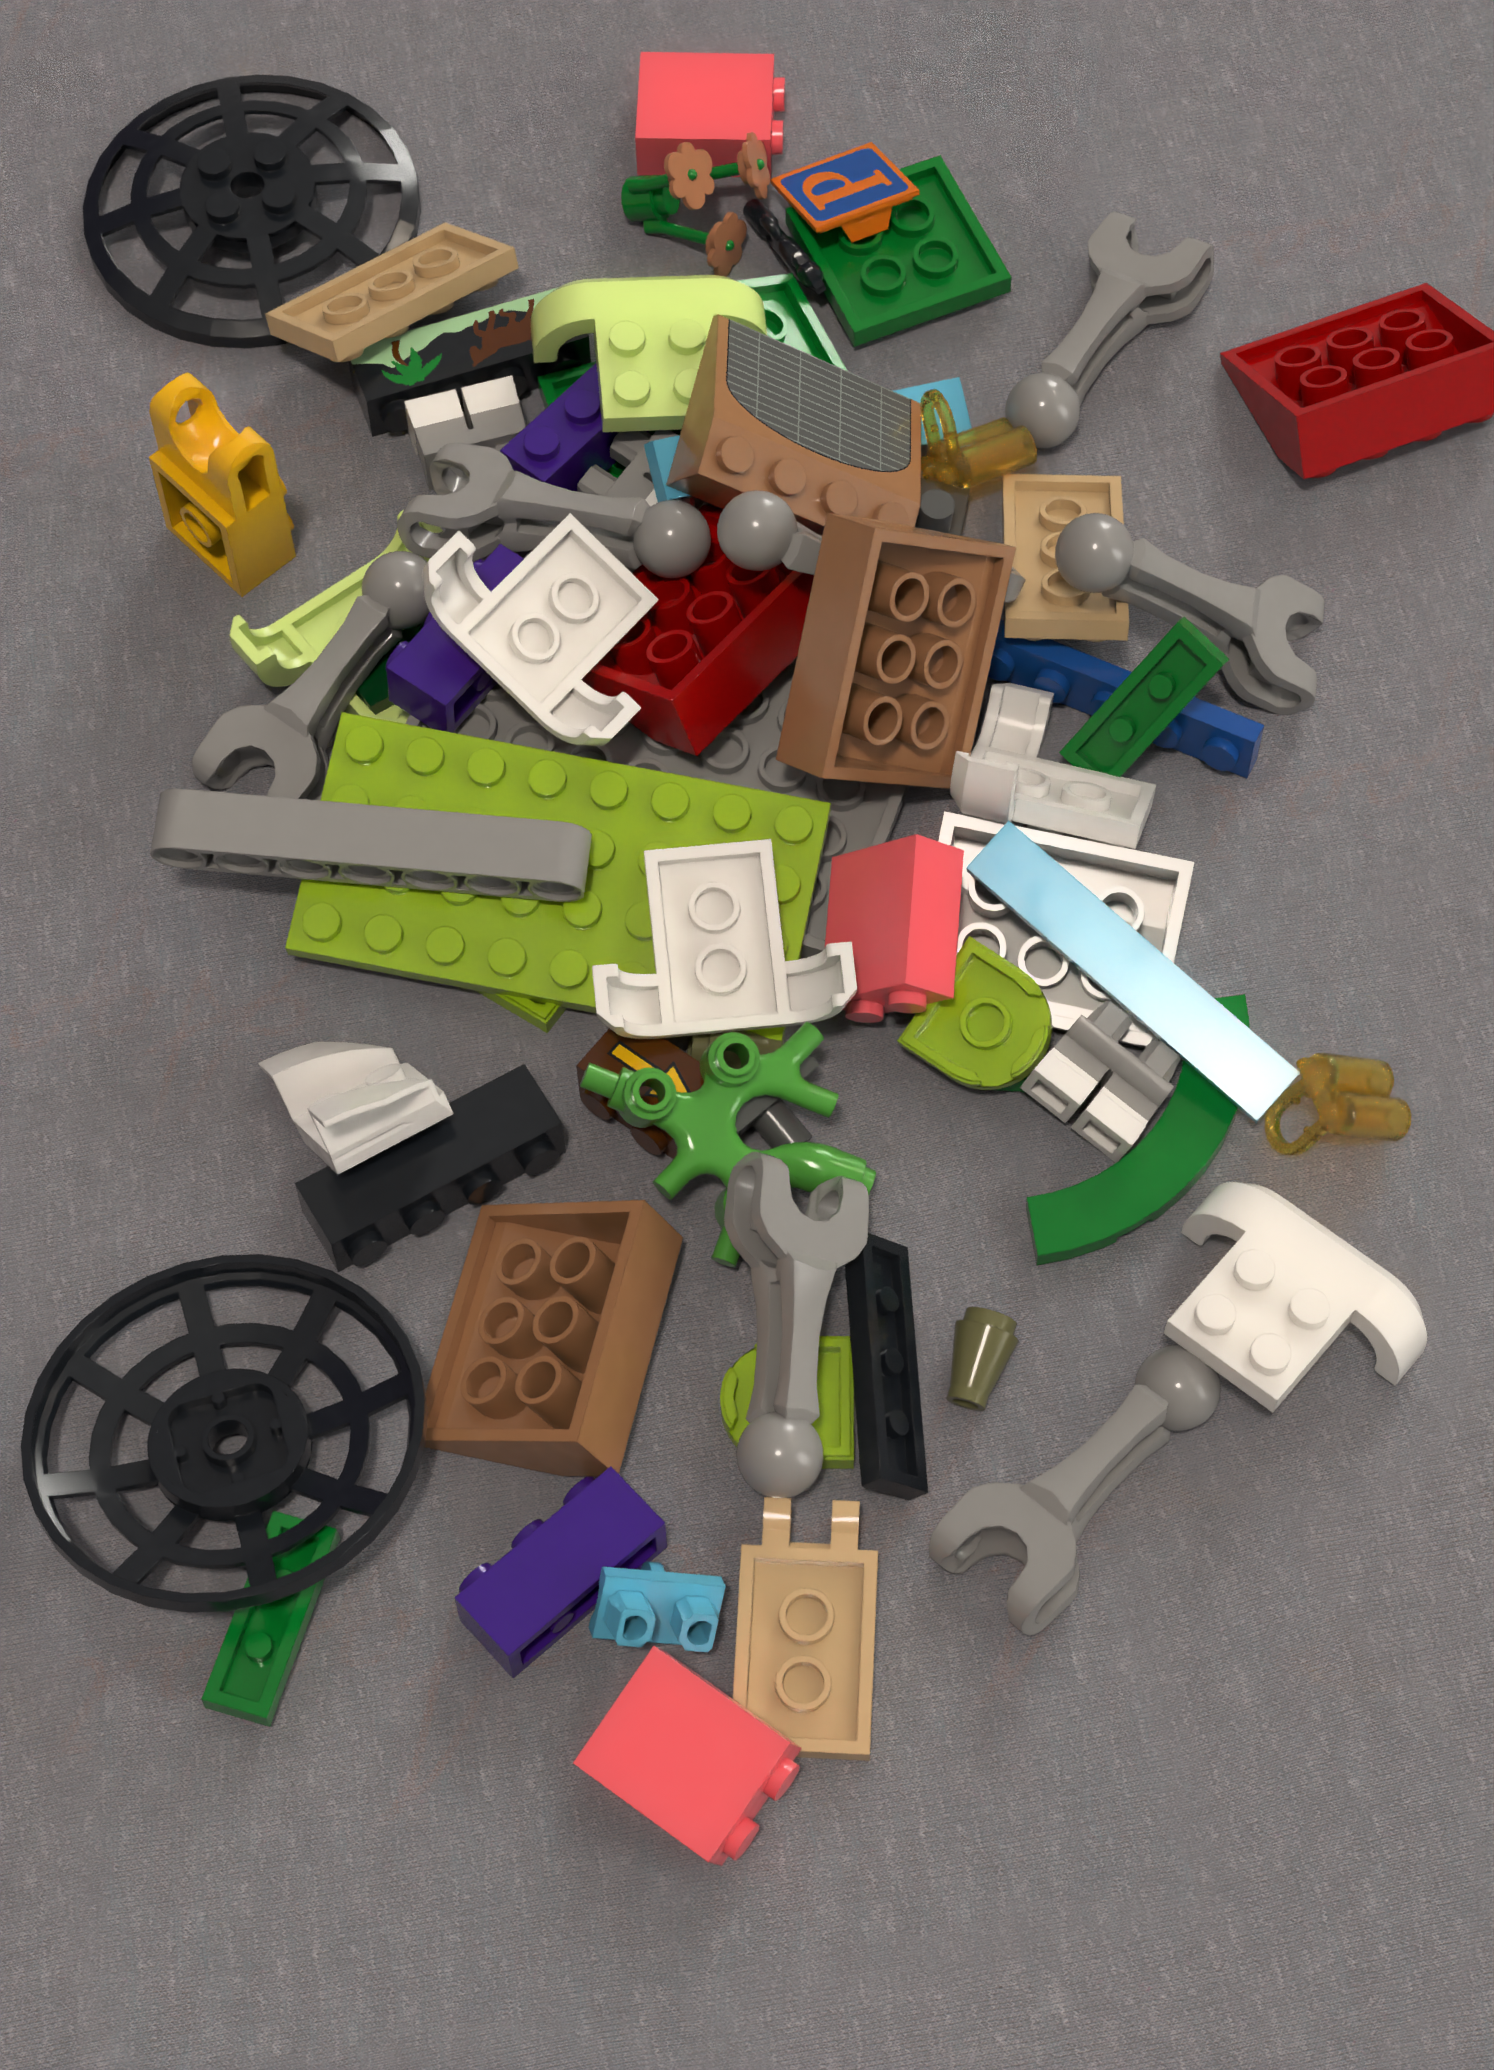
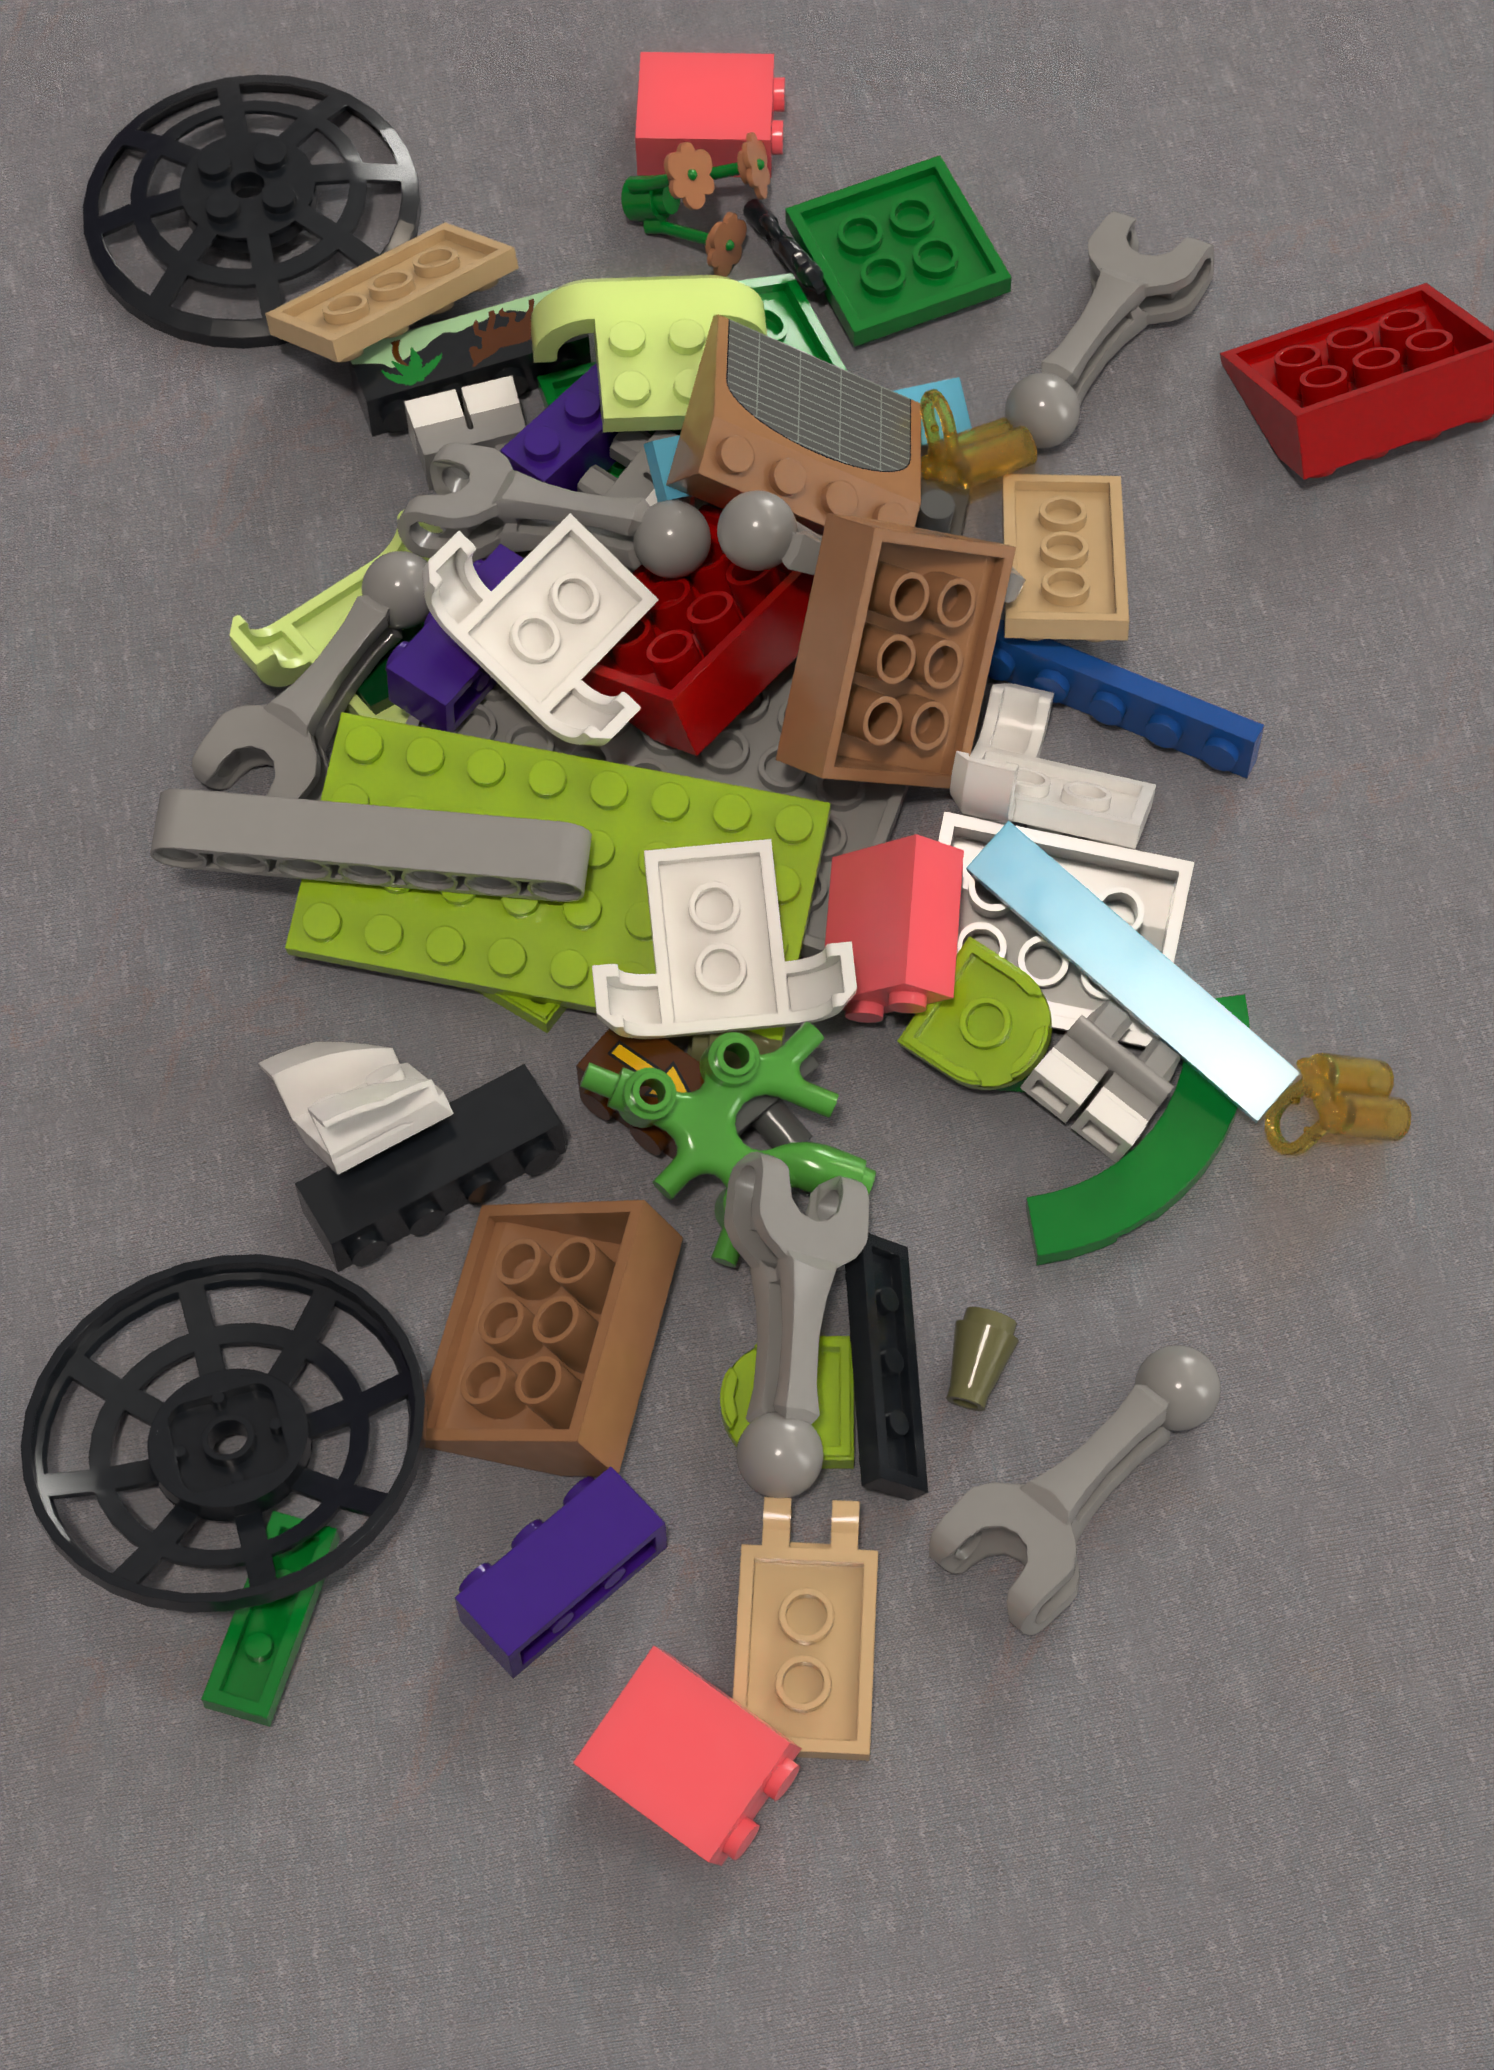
yellow brick [149,372,296,597] -> none
medium azure hips [589,1562,726,1653] -> none
piece [770,142,920,242] -> none
light grey piece [1055,513,1325,715] -> none
green plate [1059,617,1230,777] -> none
white piece [1164,1182,1427,1413] -> none

